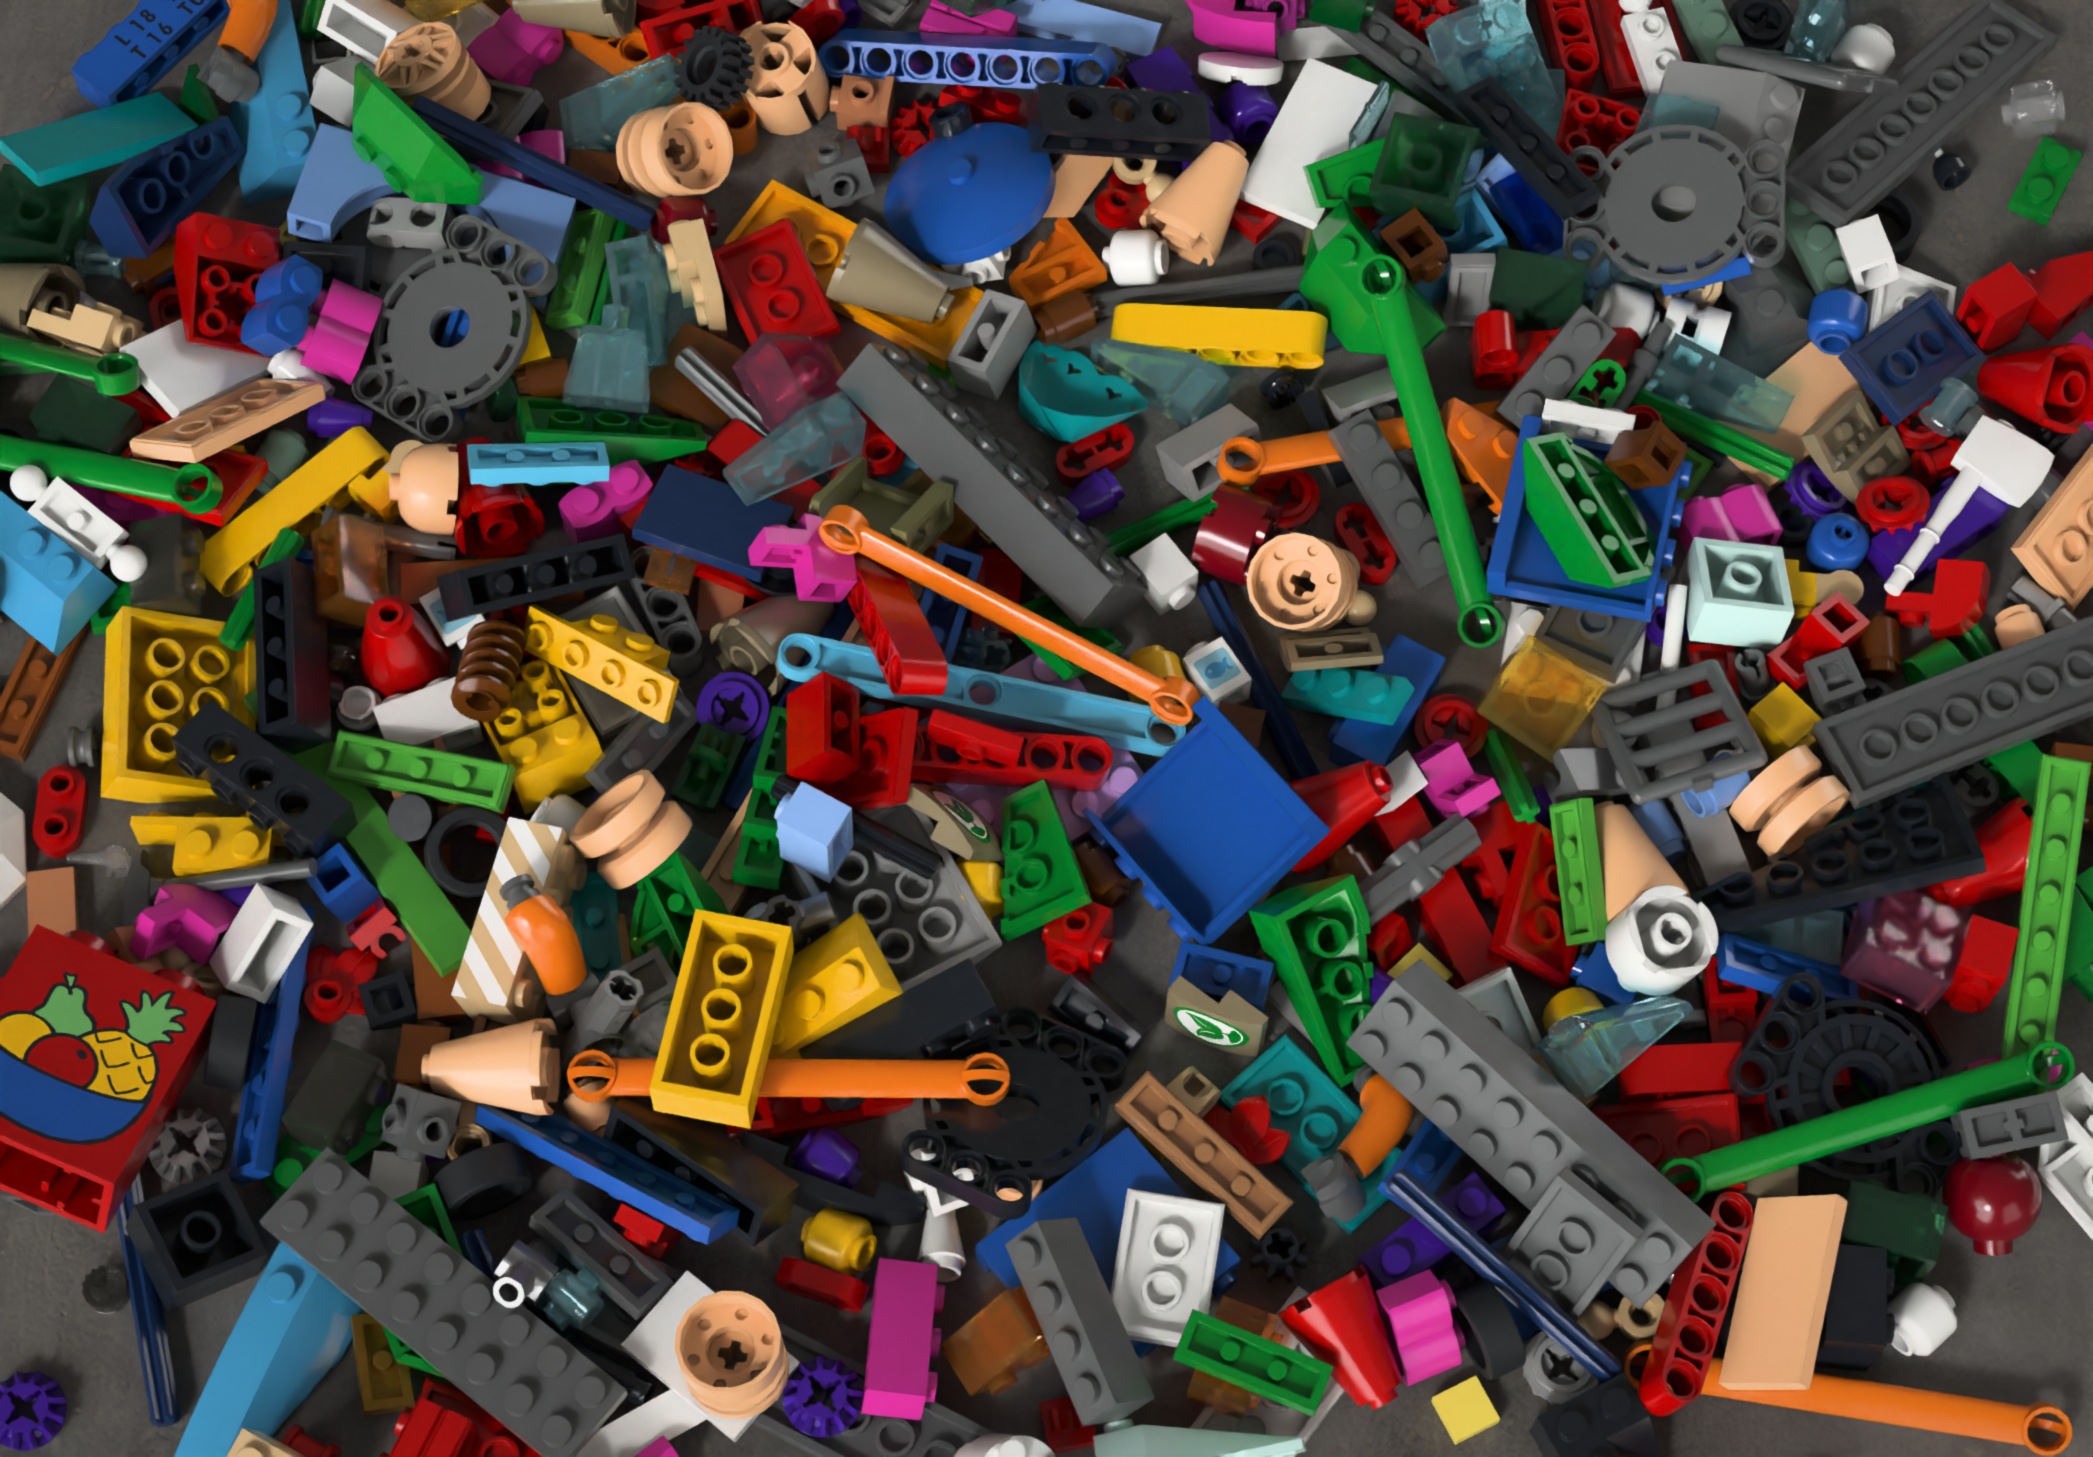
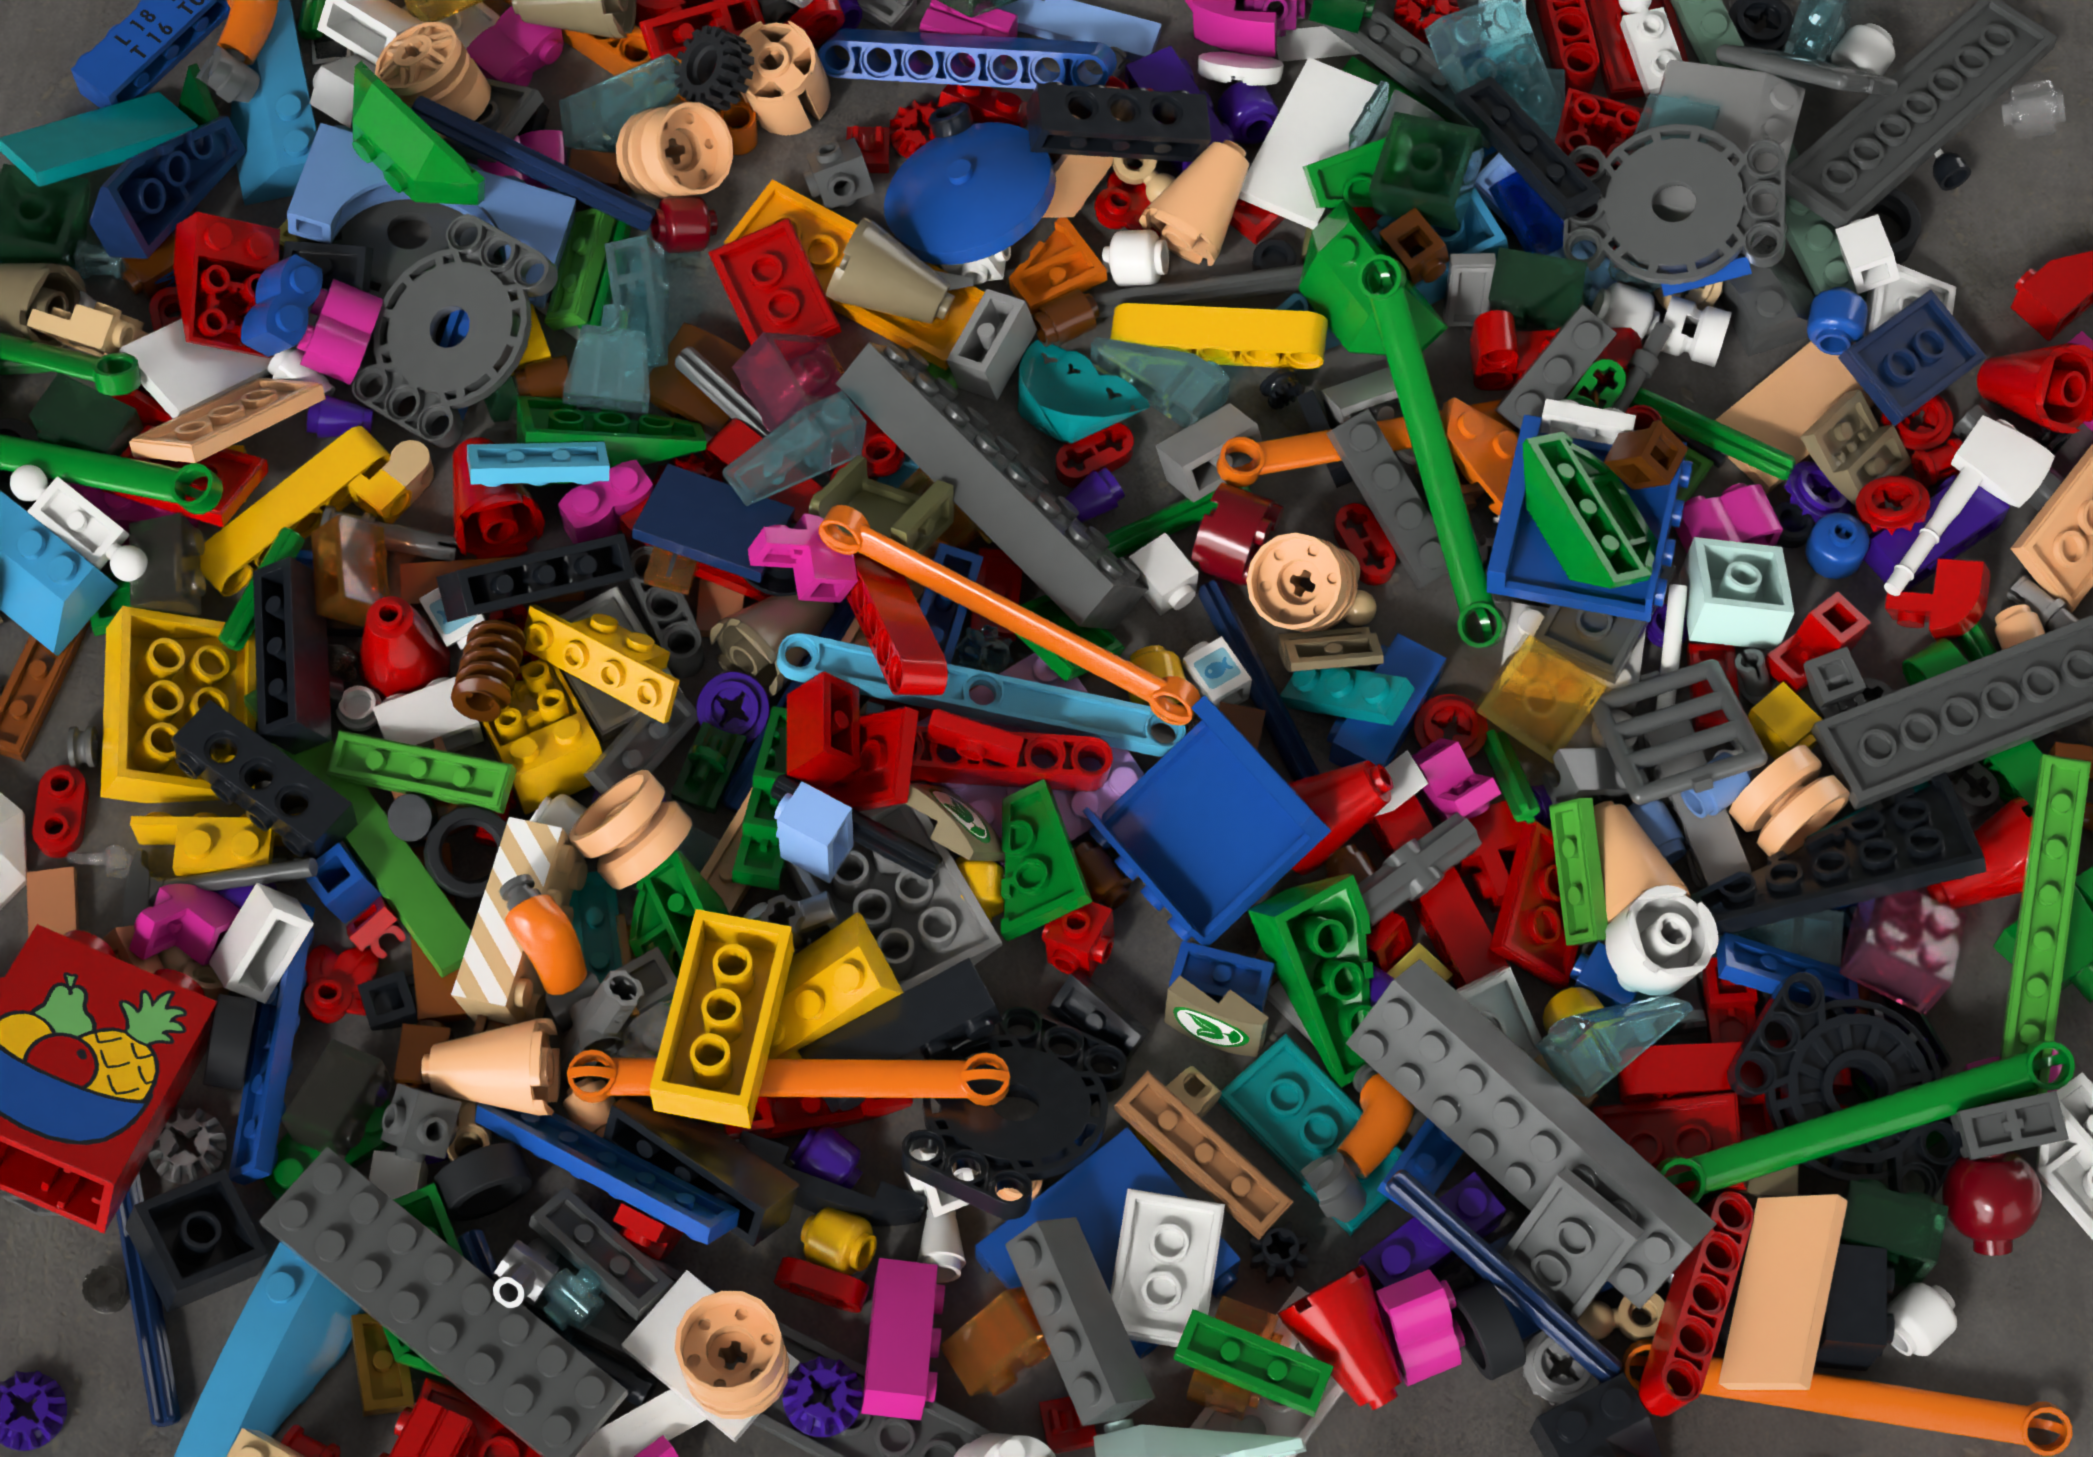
sand green brick [254,428,309,495] -> none
light grey leg [367,197,456,253] -> none
light nougat cylinder [389,443,458,535] -> none
tan plate [663,218,728,339] -> none
nougat brick [830,74,895,130] -> none
red plate [1203,1094,1291,1167] -> none
red gear [1250,468,1320,532] -> none
light yellow tile [1431,1375,1500,1445] -> none
clear light blue slope [1644,333,1794,435] -> none
leg [1785,559,1864,620] -> none
reddish brown brick [1854,612,1902,682] -> none
clear light blue bush [1919,377,1978,437] -> none
red brick [1937,914,2020,1013] -> none
red brick [1954,262,2038,357] -> none
green plate [2006,136,2084,227] -> none

